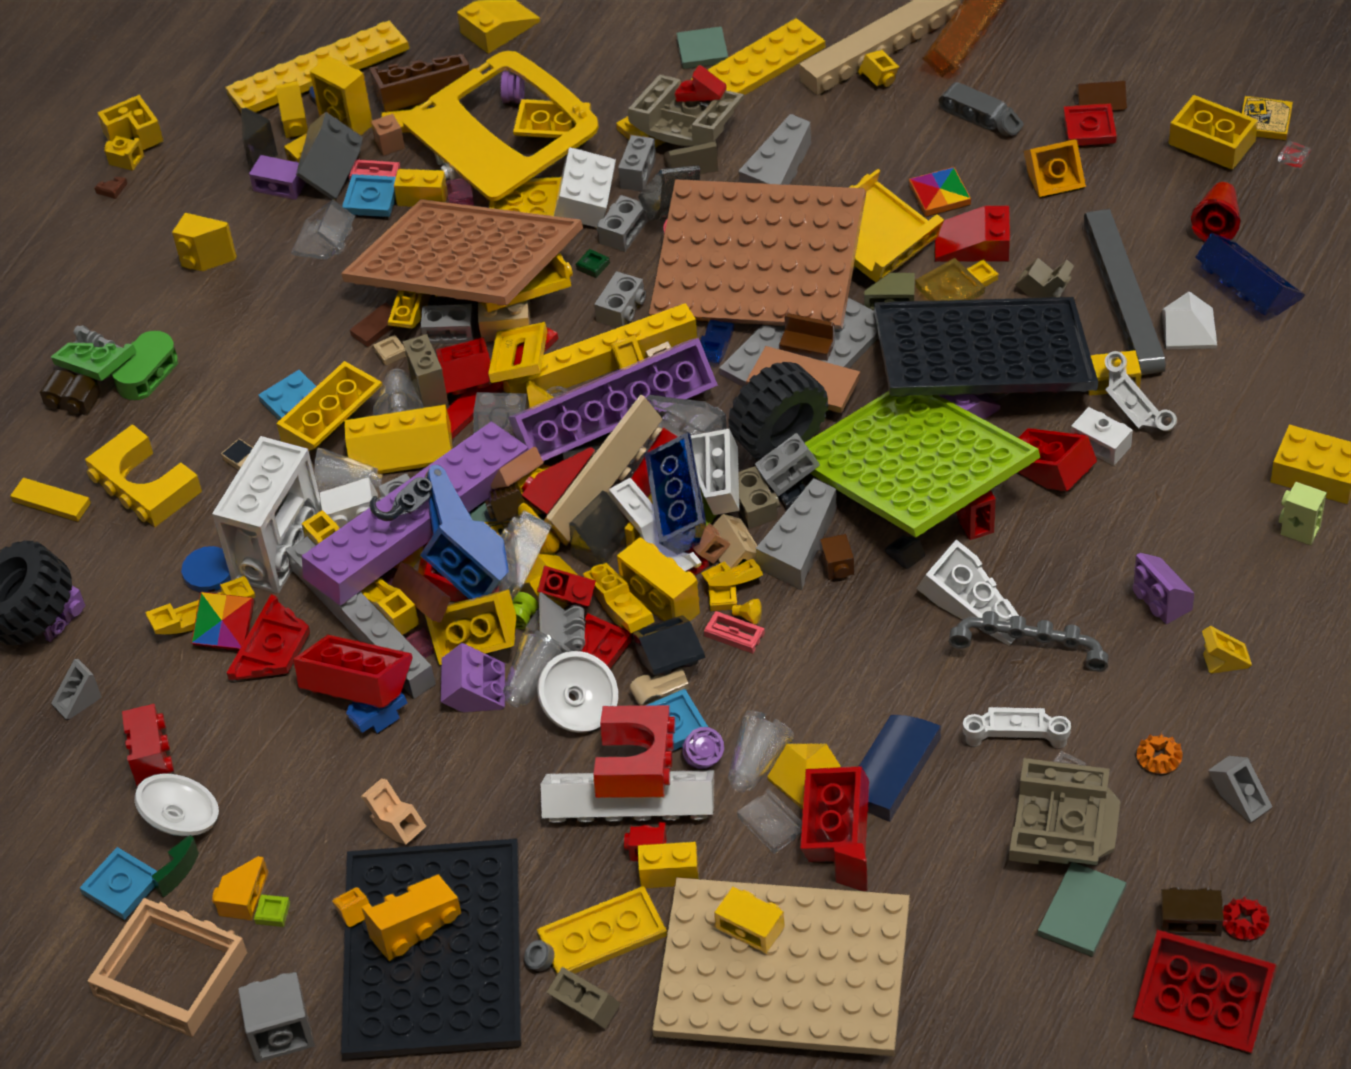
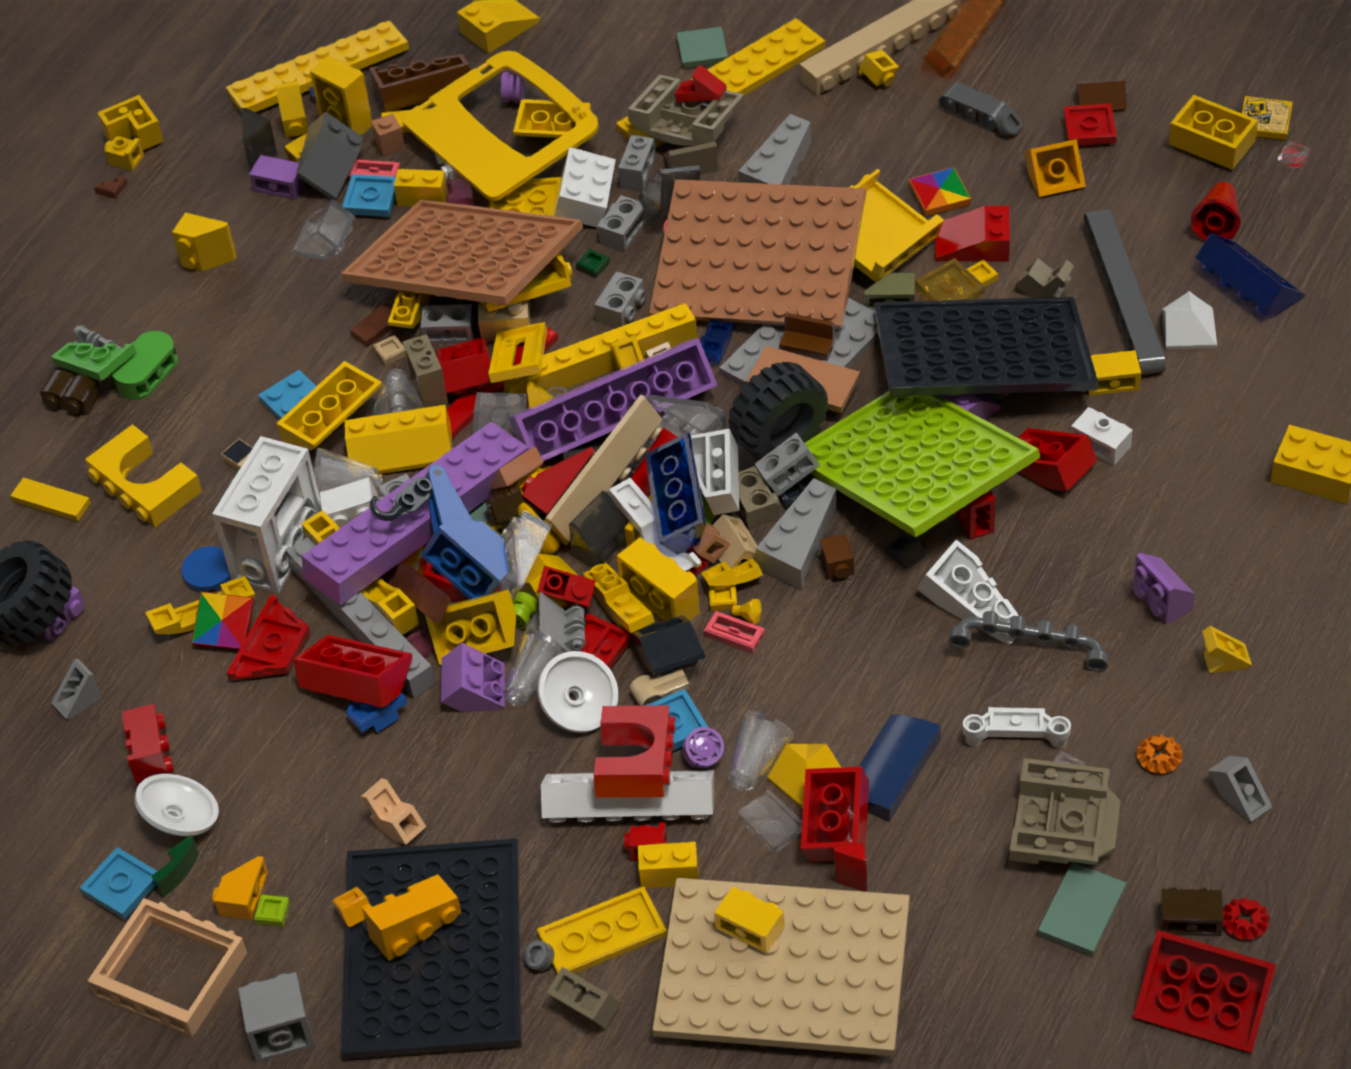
white plate [1105,351,1177,431] -> none
yellowish green brick [1279,482,1327,545] -> none

